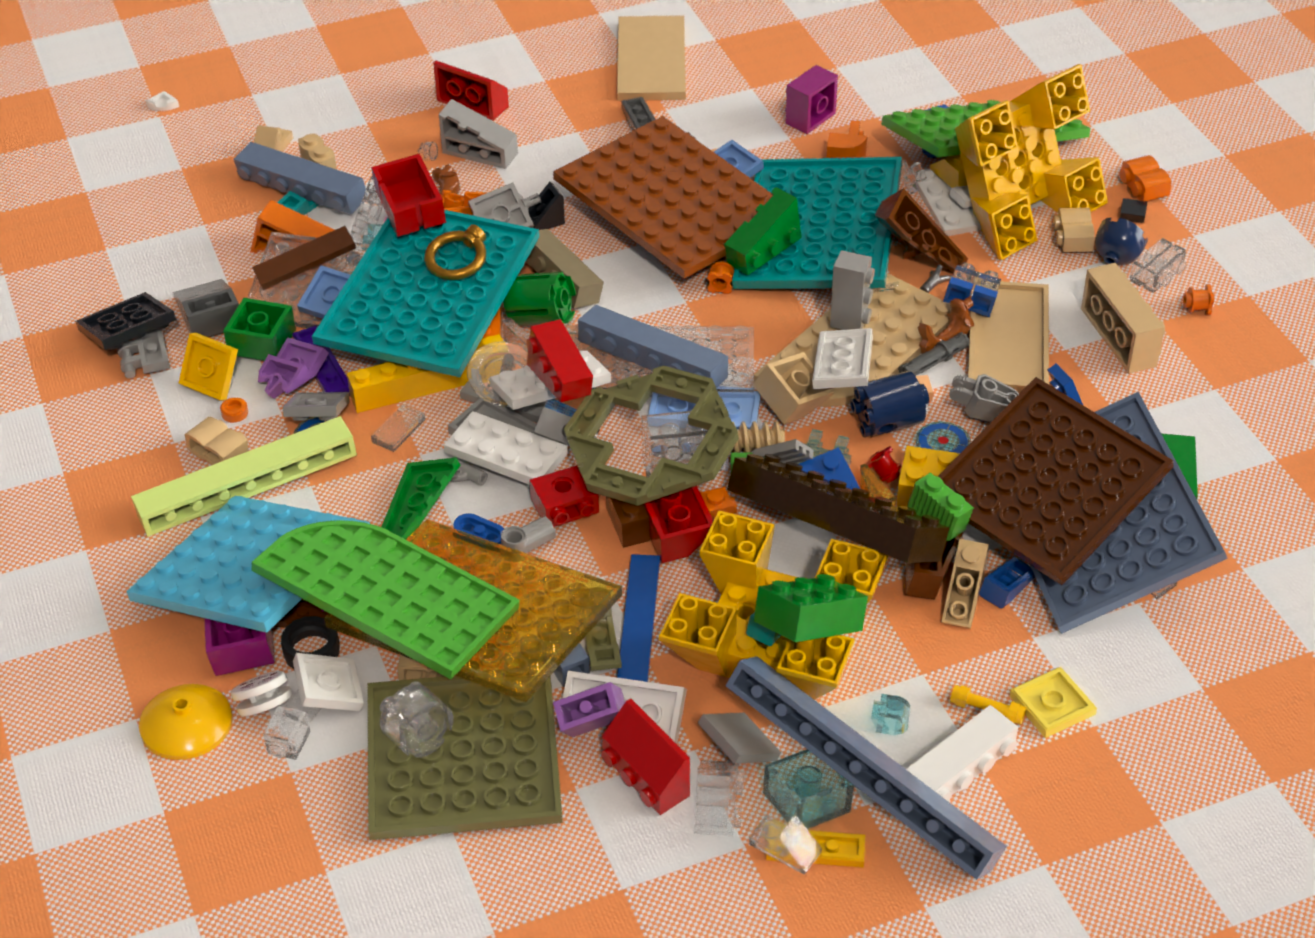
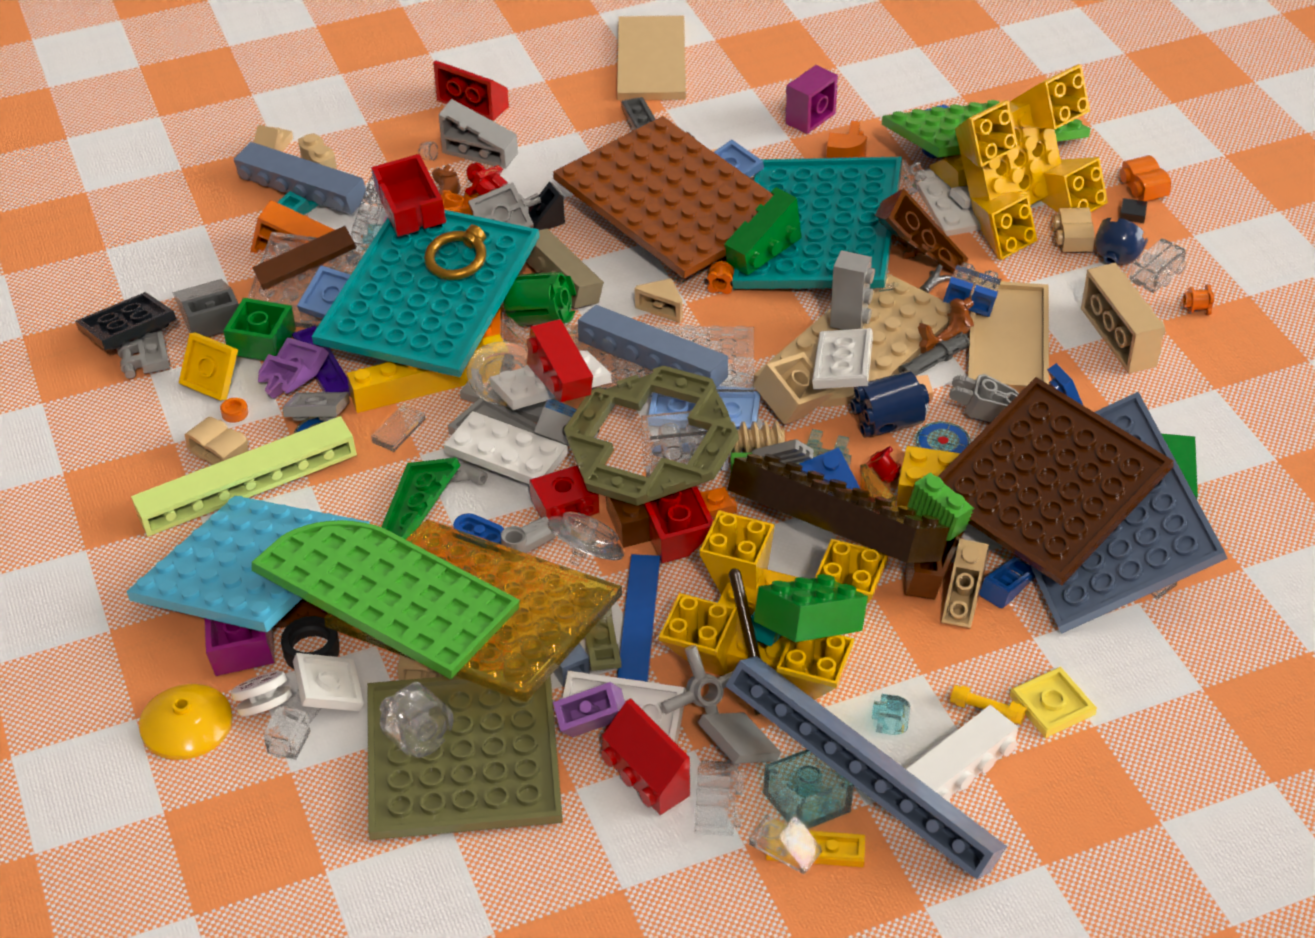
white tile [146,91,179,111] -> none
none -> red hips [465,163,508,196]
none -> clear piece [547,512,625,566]
none -> tan slope [635,278,683,323]
none -> light grey bar [661,645,734,714]
none -> dark brown piece [729,568,761,715]

